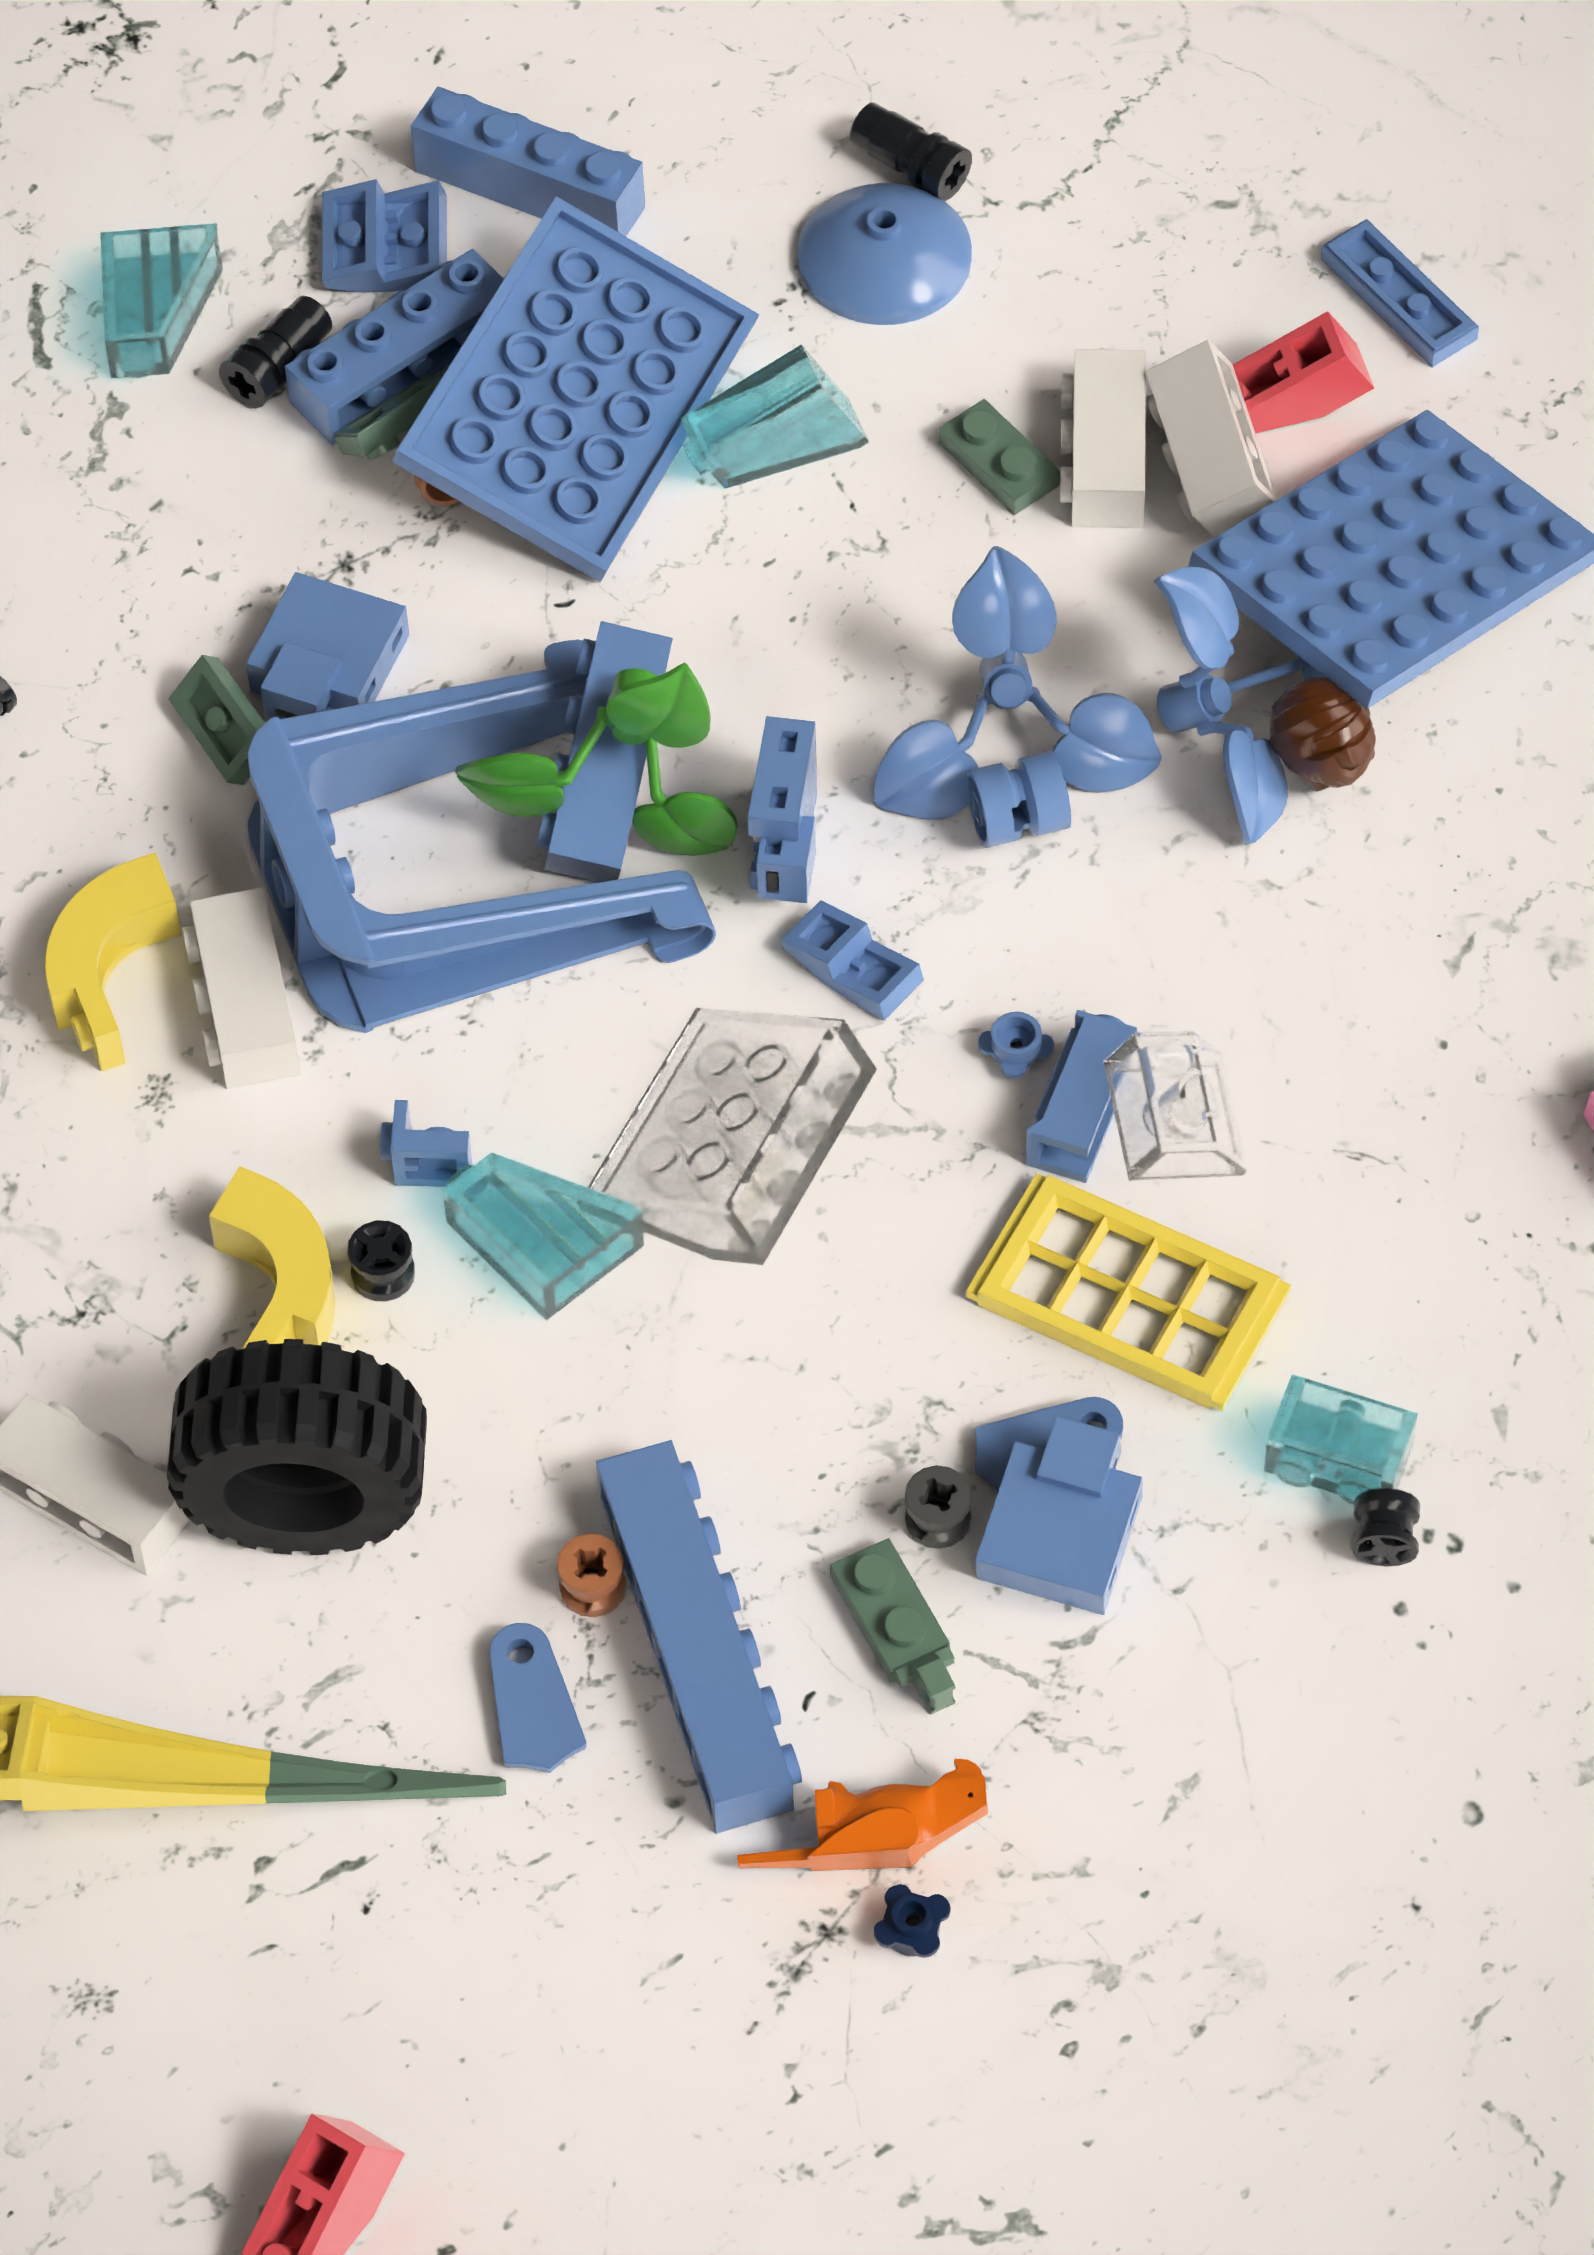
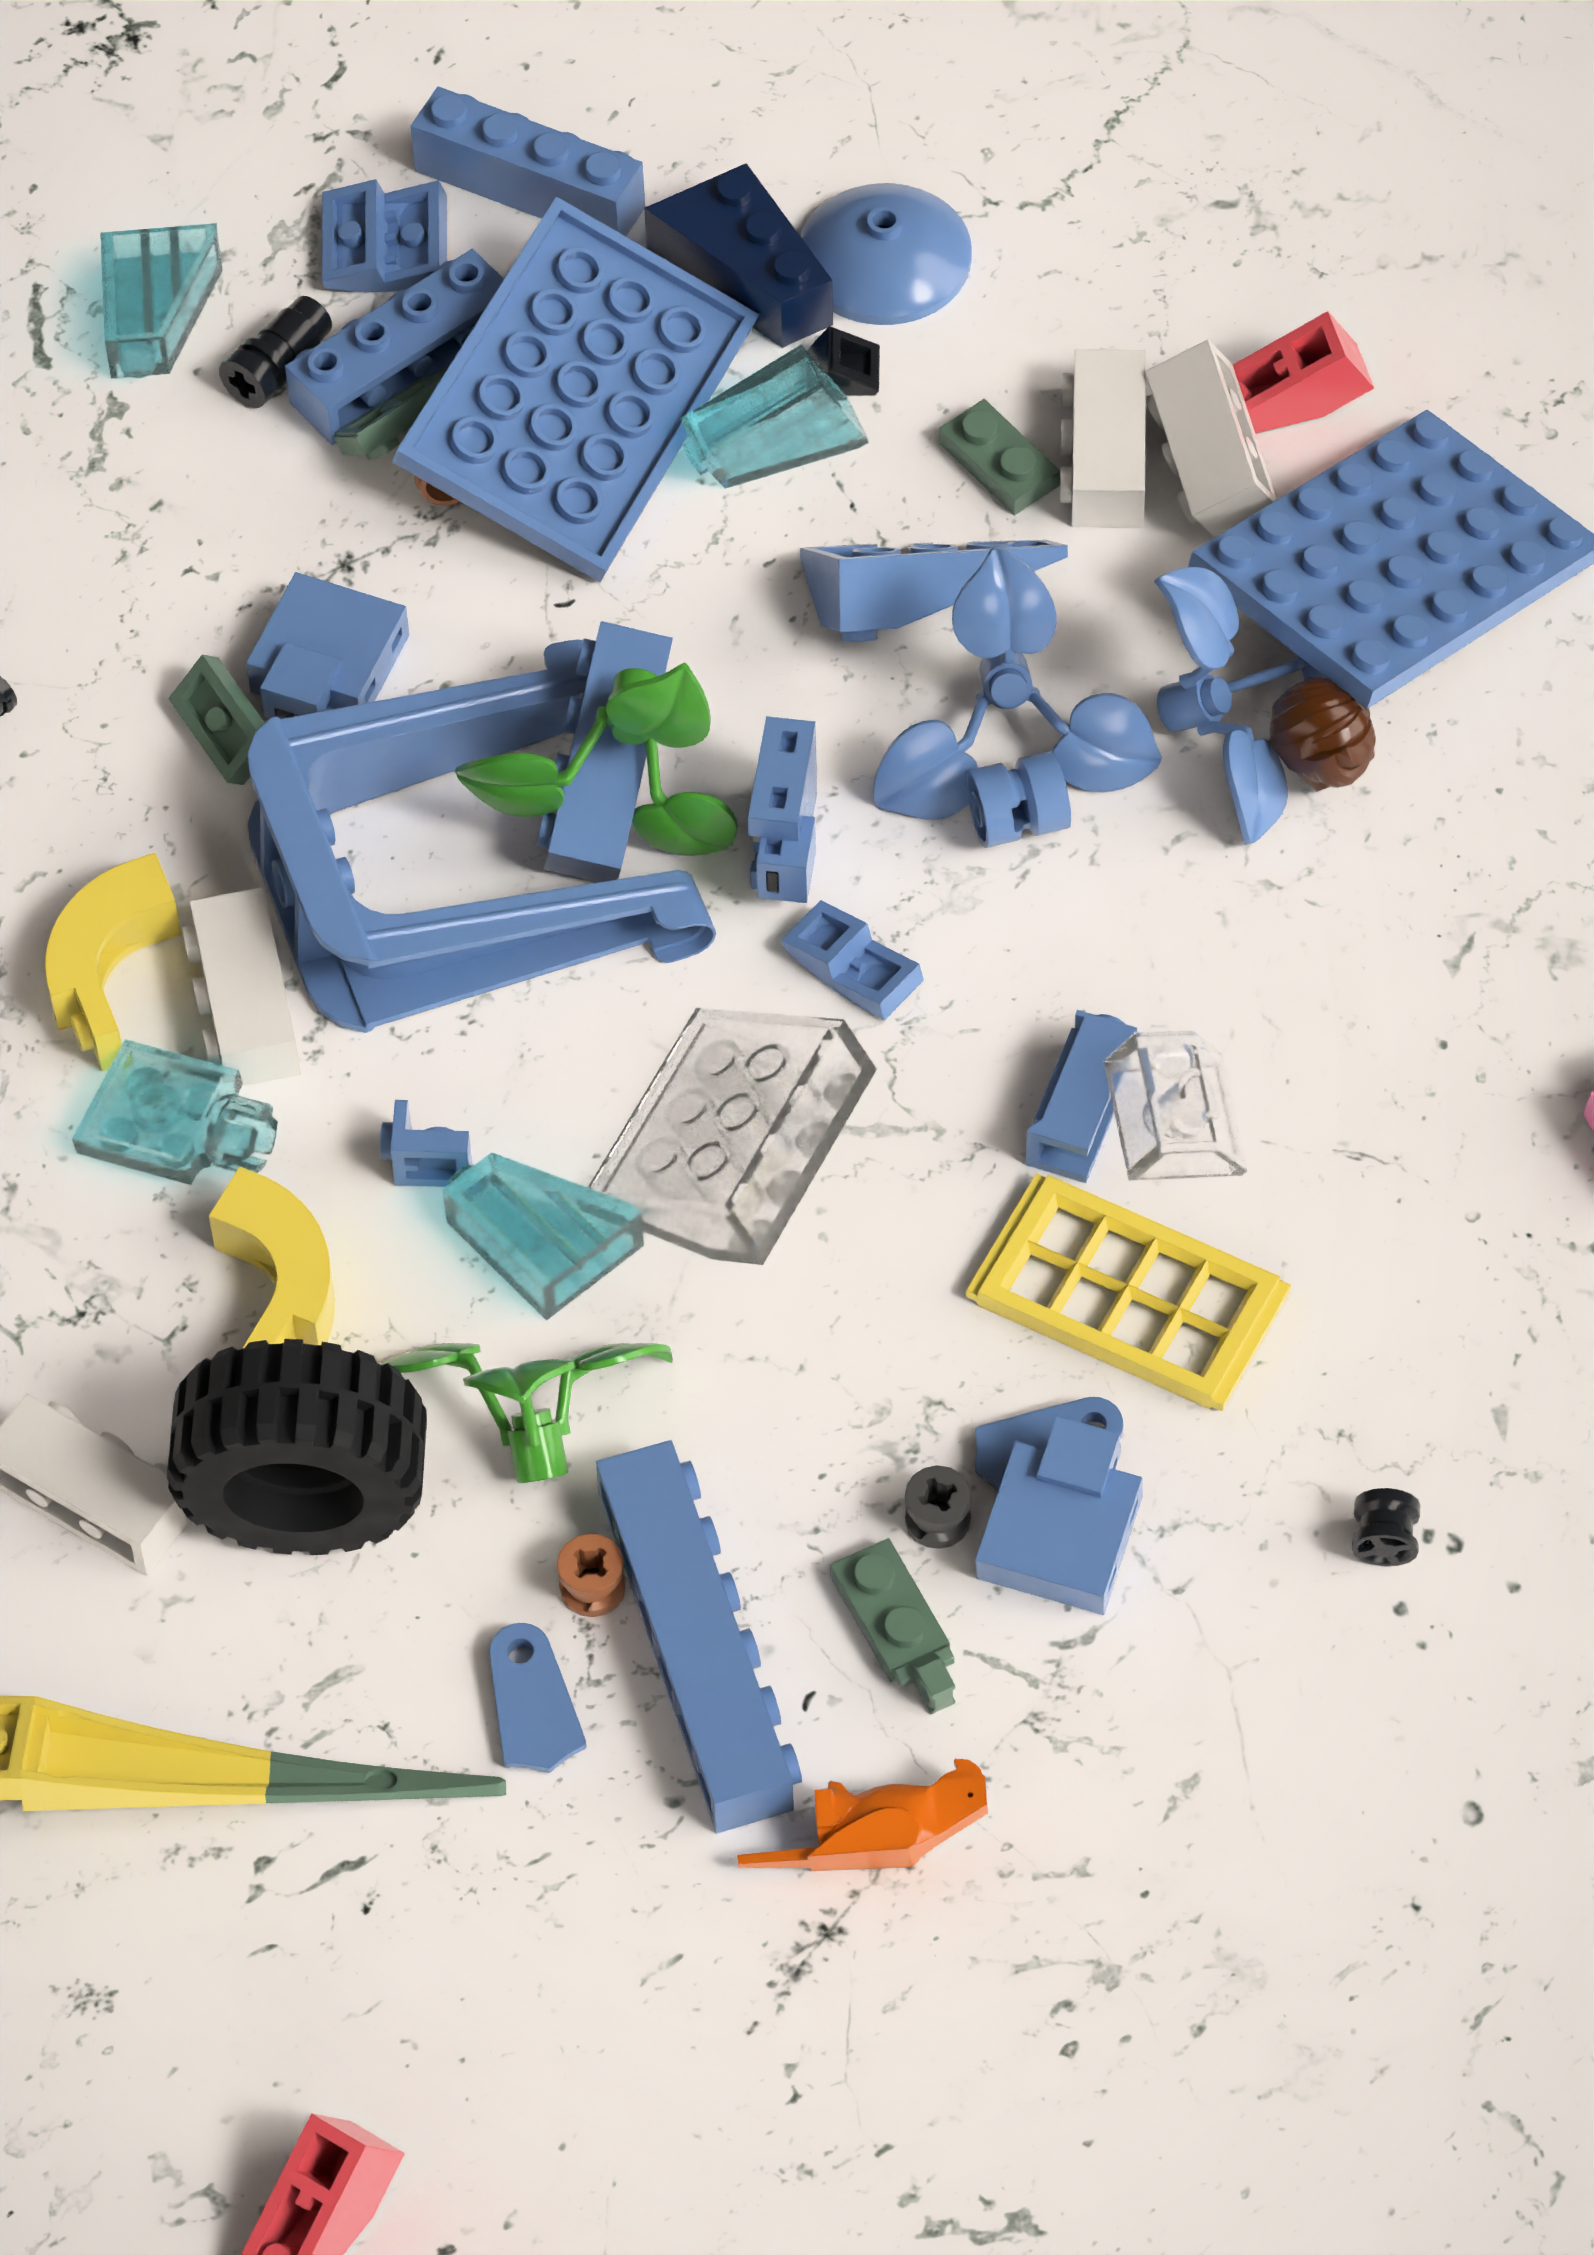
black wheel [347,1220,415,1302] -> none
black axle [850,102,972,201] -> none
dark blue plate [874,1884,951,1958] -> none
medium blue plate [978,1011,1054,1079] -> none
clear light blue brick [1264,1374,1418,1505] -> none
medium blue tile [1321,219,1479,367] -> none
none -> clear light blue plate [72,1039,278,1185]
none -> bright green plant [379,1343,673,1483]
none -> dark blue wedge [644,163,833,348]
none -> medium blue wedge [800,540,1068,642]
none -> black slope [807,326,880,396]

